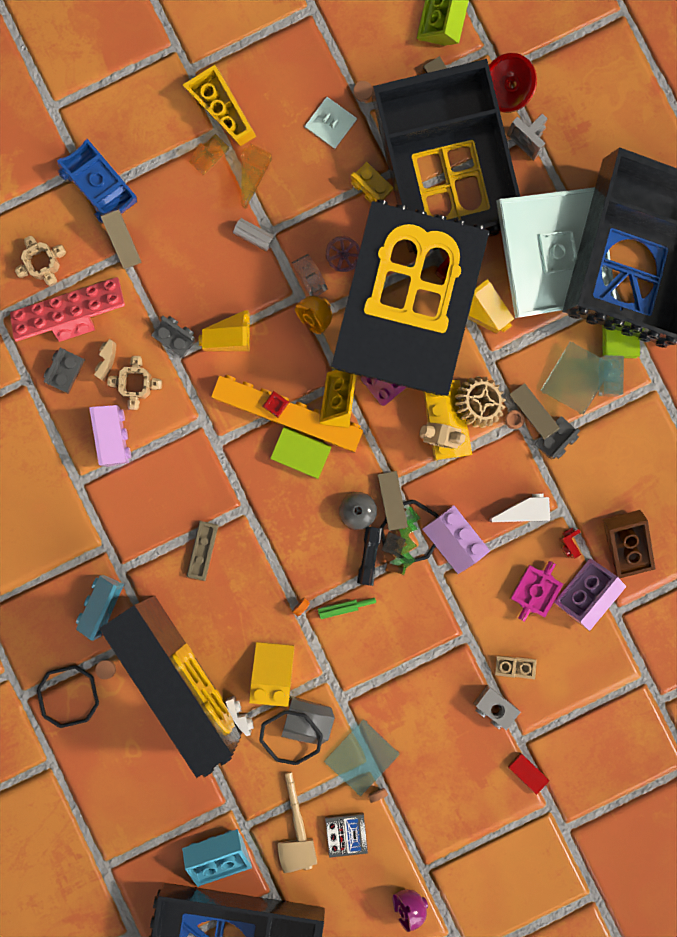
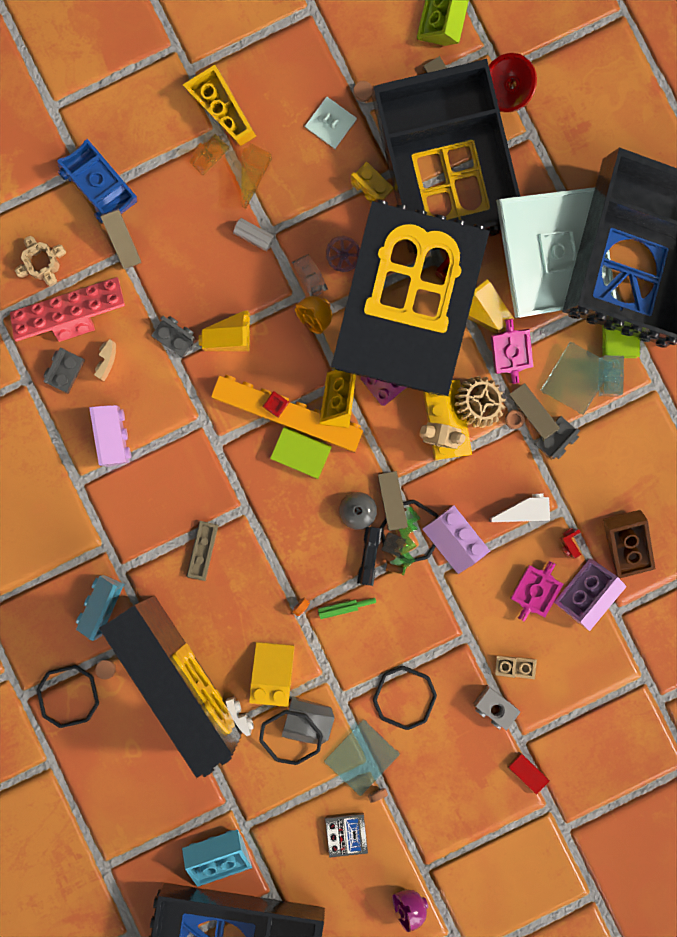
tan piece [107,356,162,410] -> none
tan piece [278,772,317,873] -> none
light grey bracket [507,114,548,160] -> none
none -> black piece [373,666,437,730]
none -> plate [491,318,533,384]

